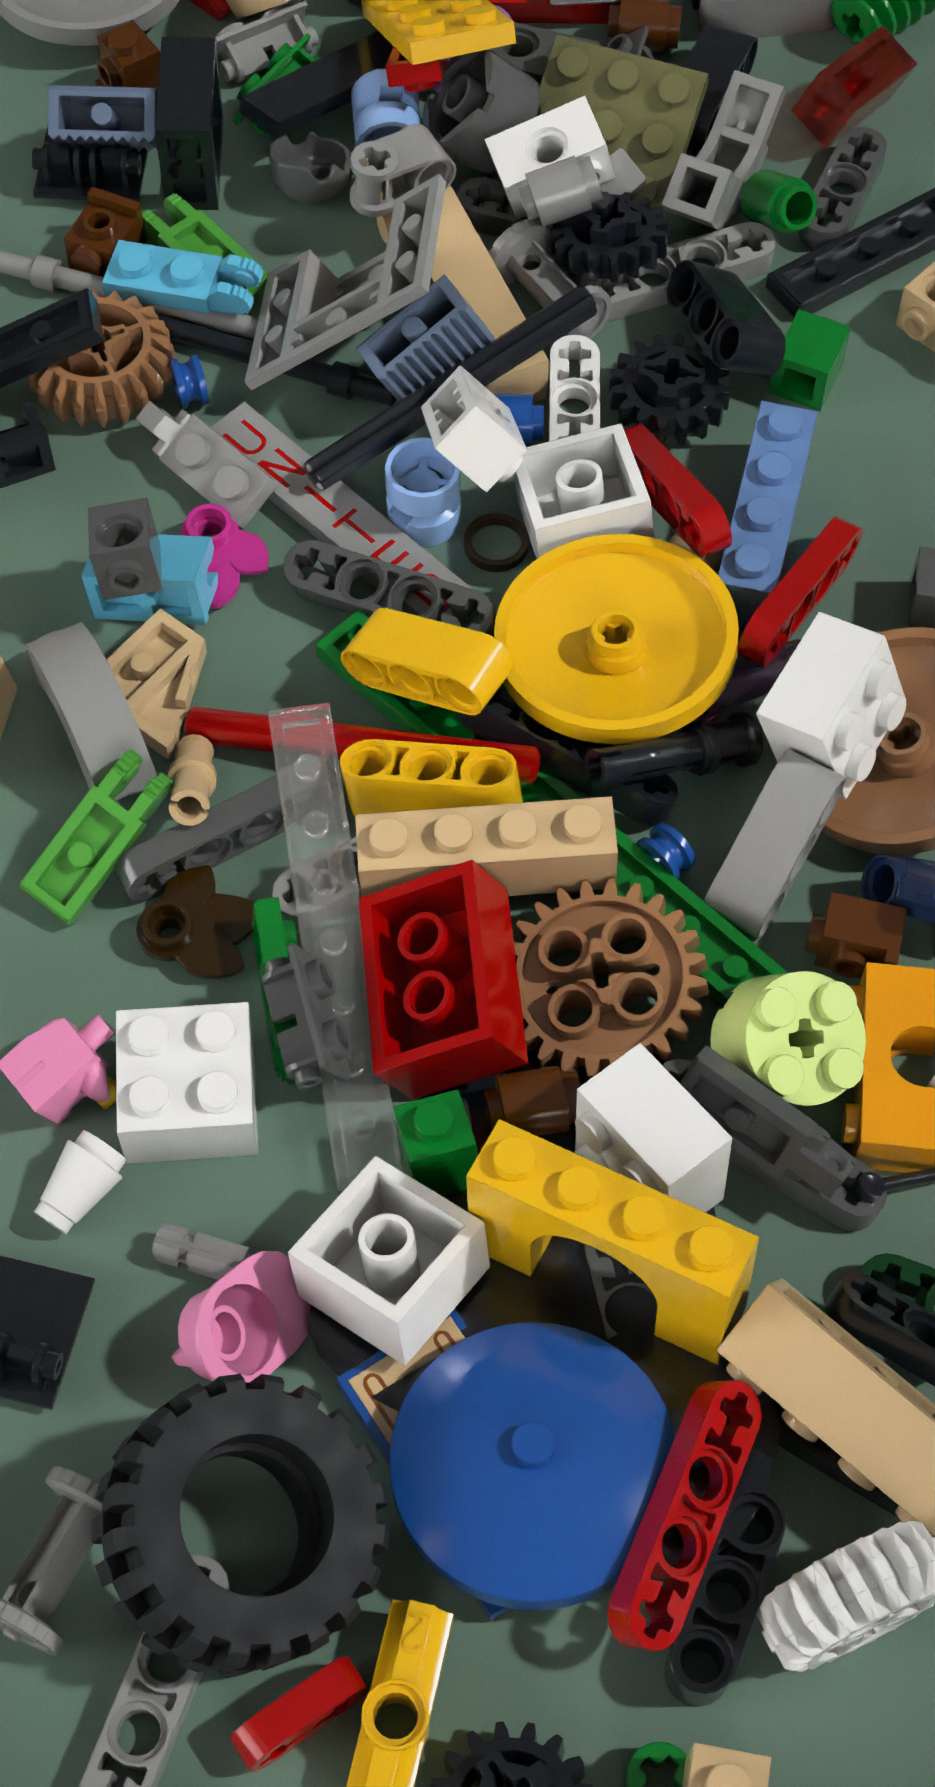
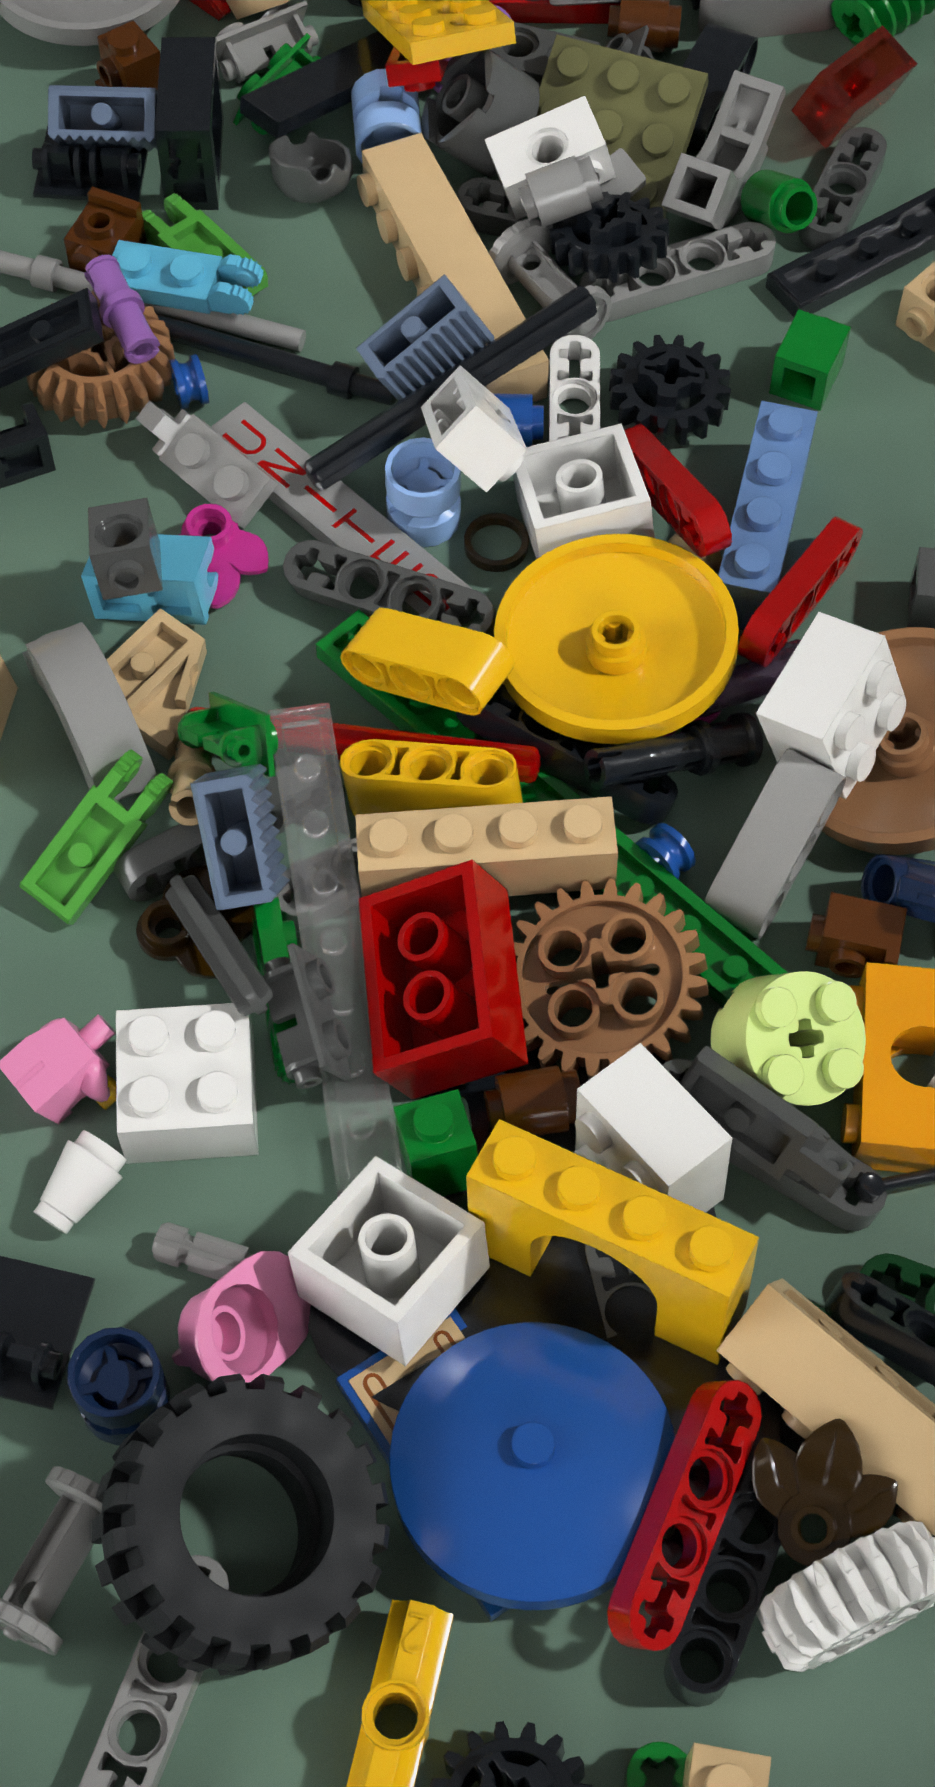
red beam [230,1656,370,1773] -> none
light grey slope [244,174,446,390] -> none
light grey piece [350,124,457,217] -> none
black beam [667,260,786,378] -> none
none -> dark blue wheel [67,1327,170,1446]
none -> medium lavender pin [84,255,160,364]
none -> dark grey axle [165,875,273,1016]
none -> green hinge [177,692,278,777]
none -> sand blue brick [190,764,290,910]
none -> dark brown plate [752,1419,898,1566]

